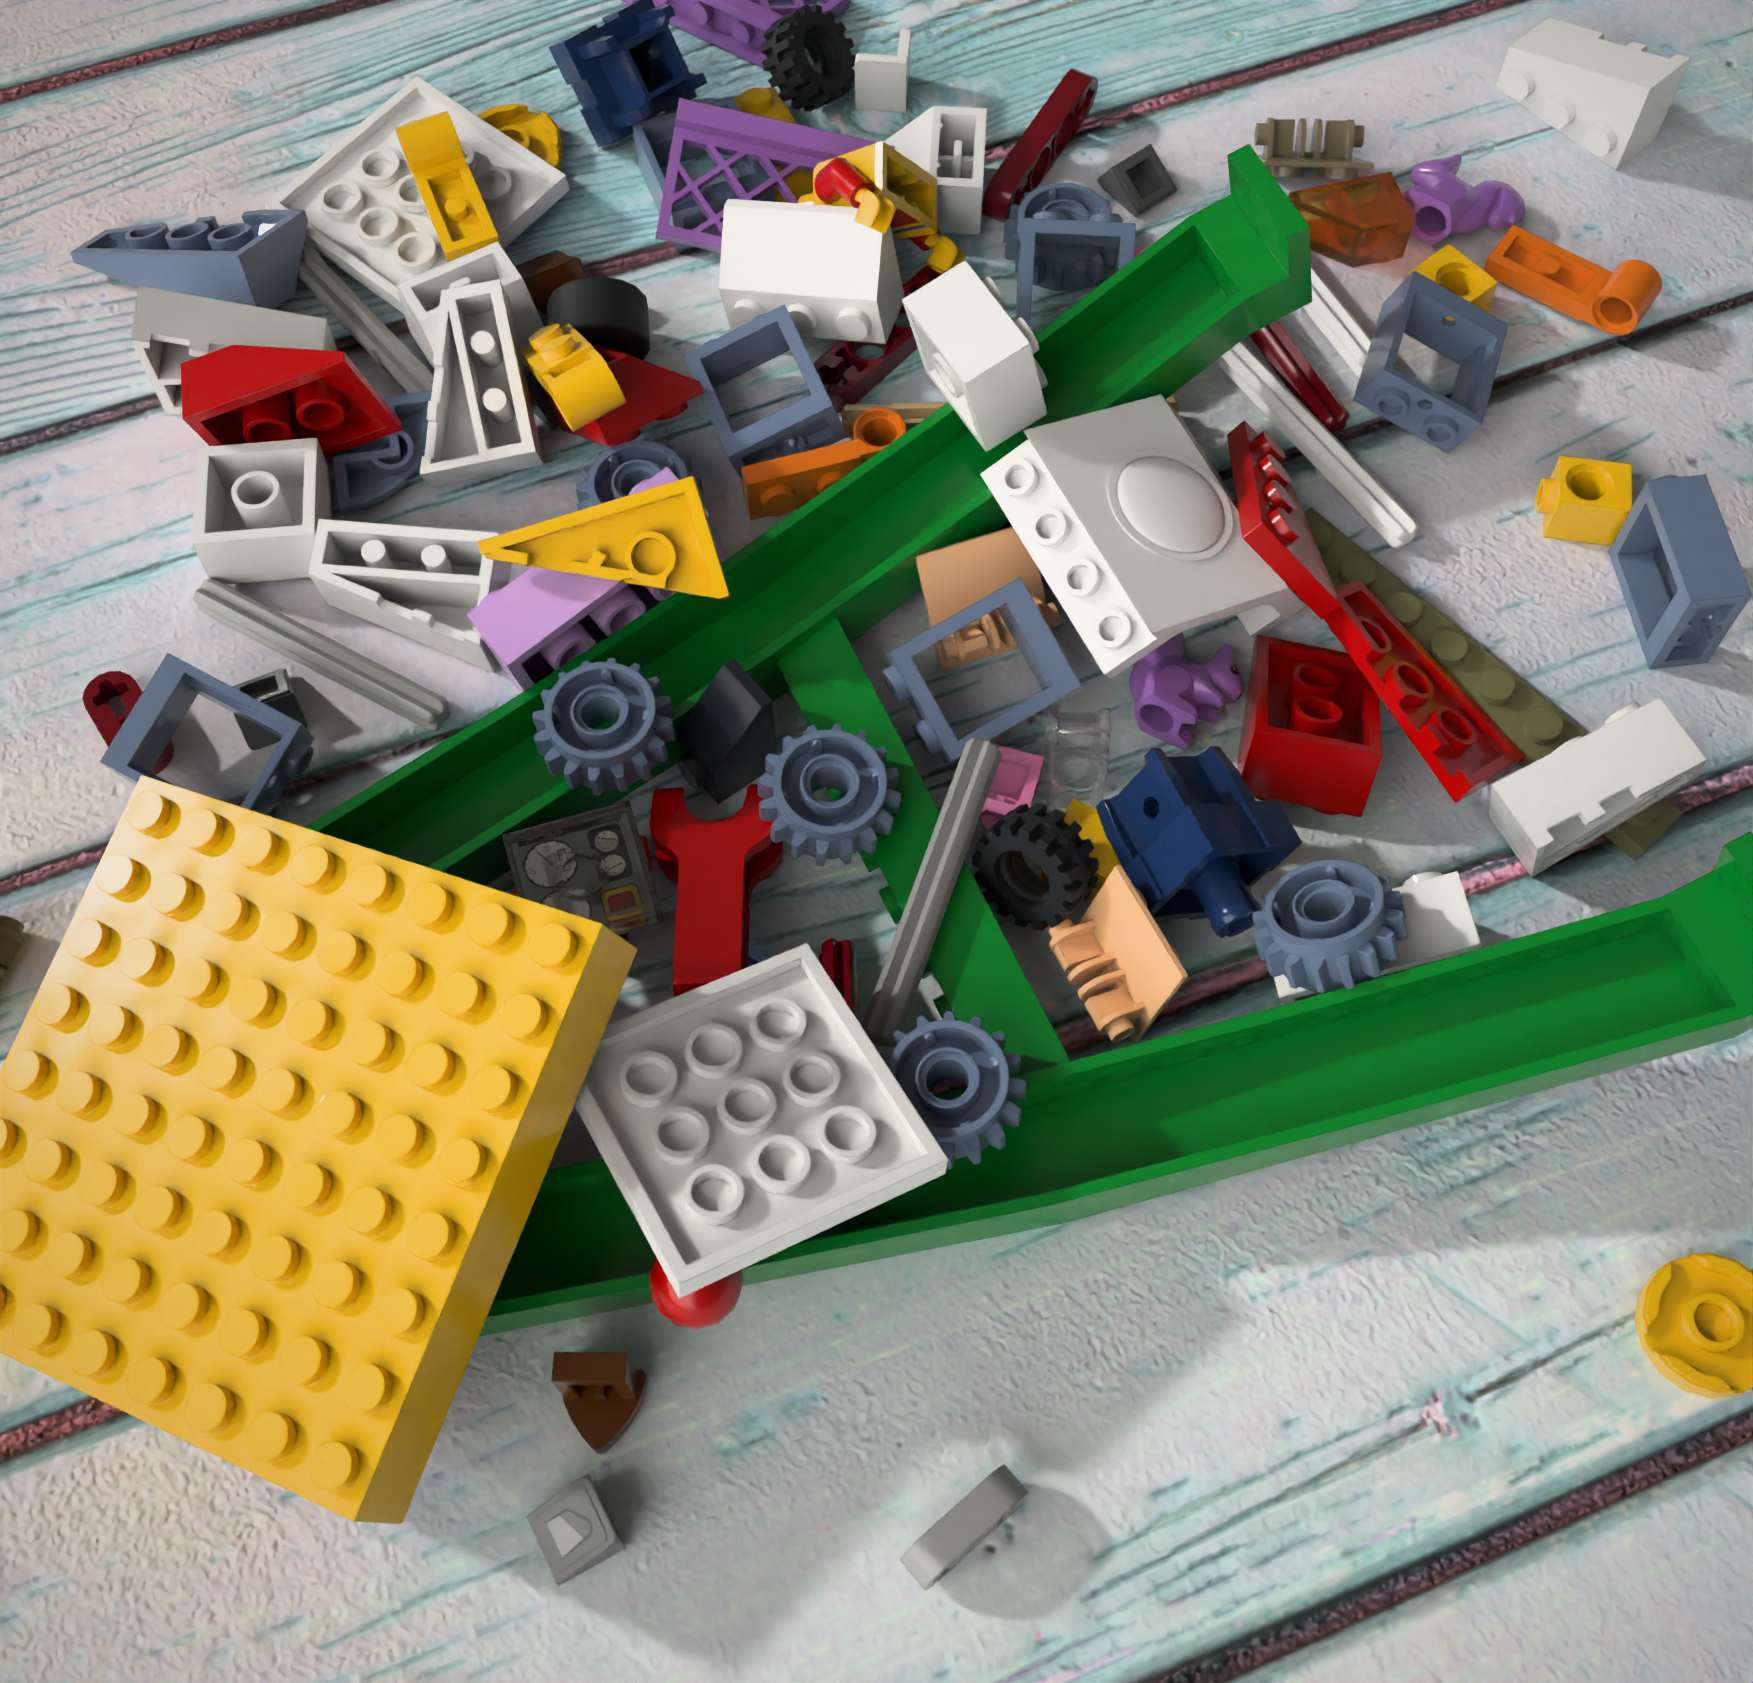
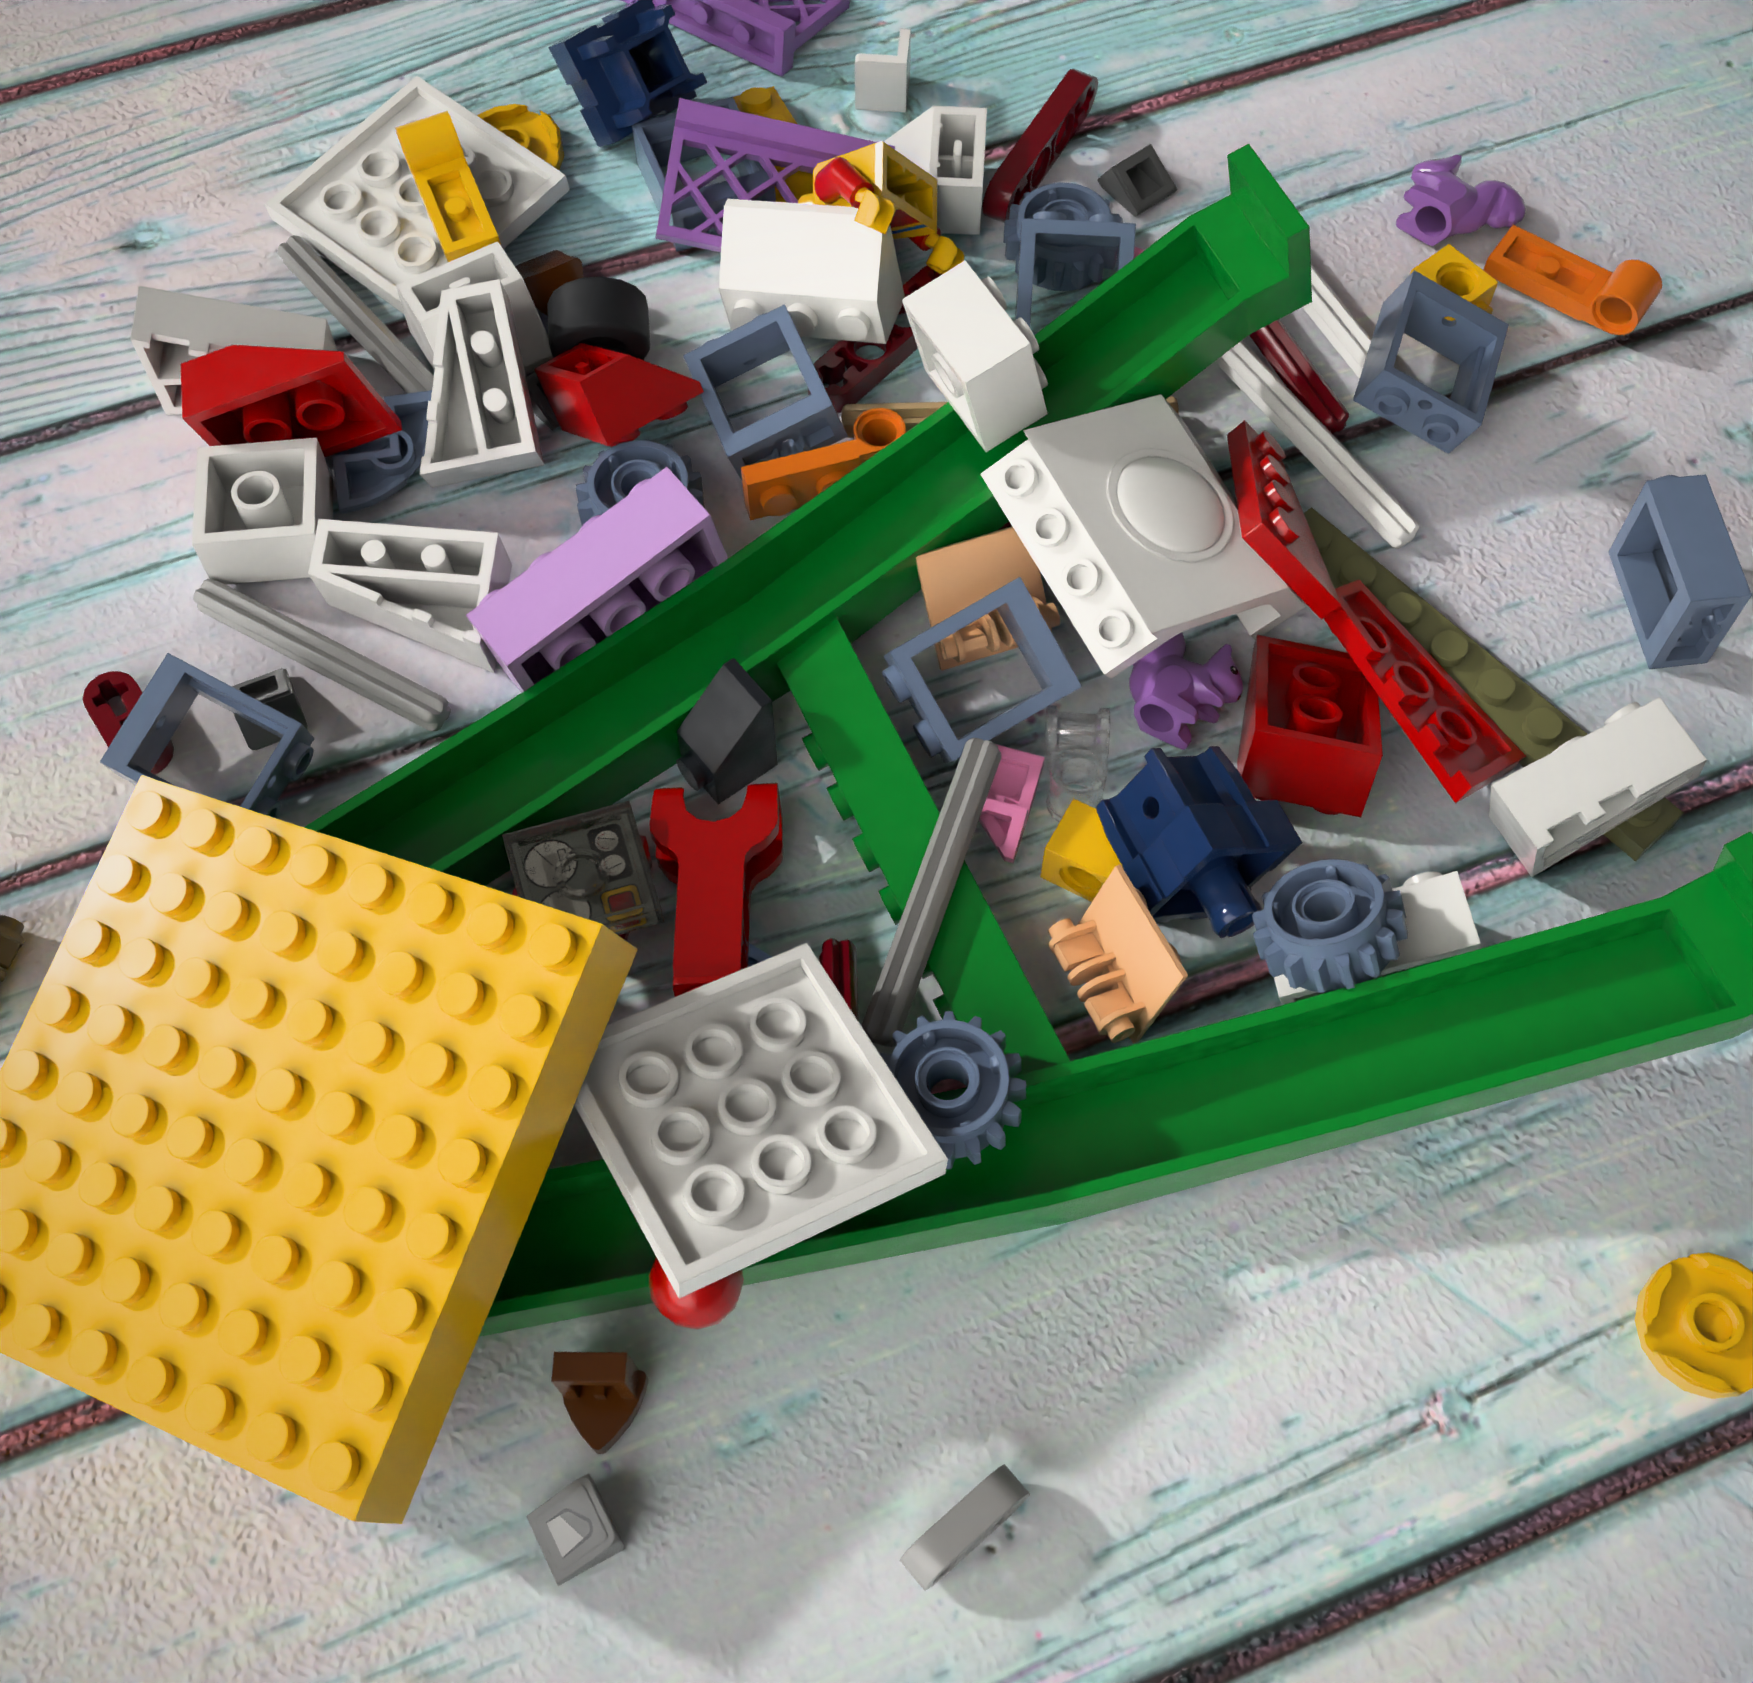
sand blue wedge [70,210,308,310] -> none
yellow wing [477,476,731,600] -> none
yellow plate [519,323,626,432] -> none
sand blue gear [532,658,676,795] -> none
sand blue gear [758,724,901,866] -> none
black tyre [761,4,856,112] -> none
black tyre [972,803,1099,930] -> none
dark tan hinge [1254,118,1374,179] -> none
clear orange slope [1288,172,1415,268] -> none
white wedge [1495,18,1691,171] -> none
yellow brick [1535,455,1632,546] -> none

